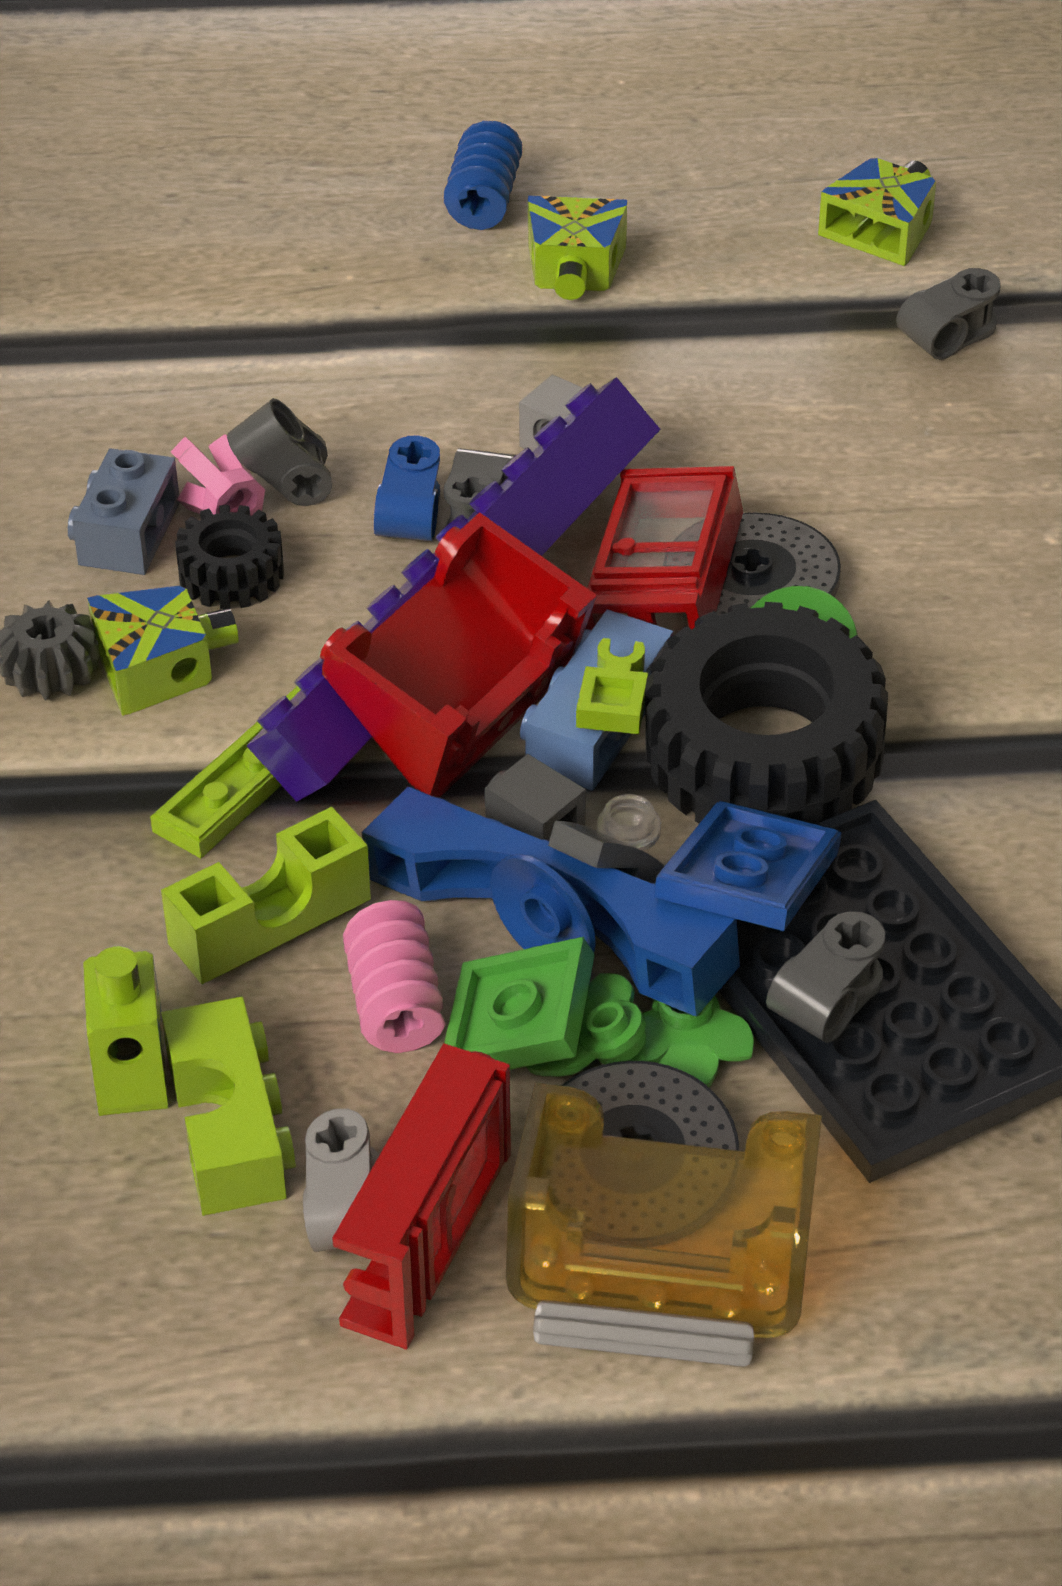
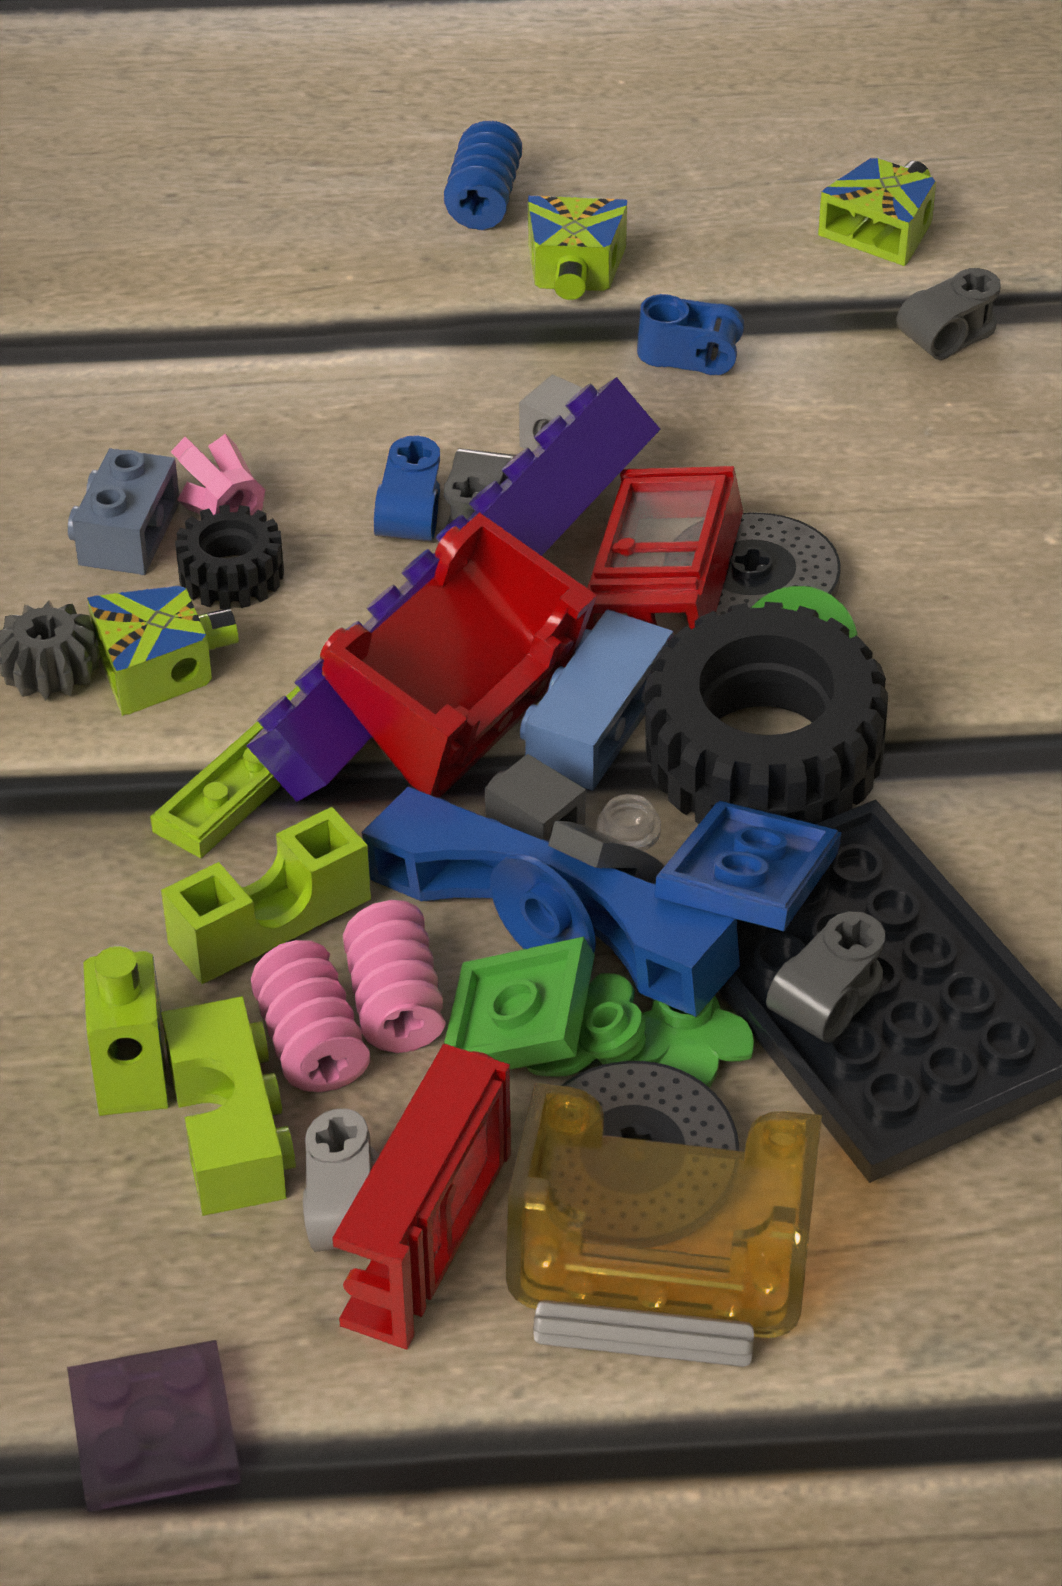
dark grey piece [227,398,332,506] -> none
lime plate [576,638,648,734] -> none
none -> plate [67,1340,241,1512]
none -> bright pink piece [250,940,370,1093]
none -> blue piece [637,294,744,375]

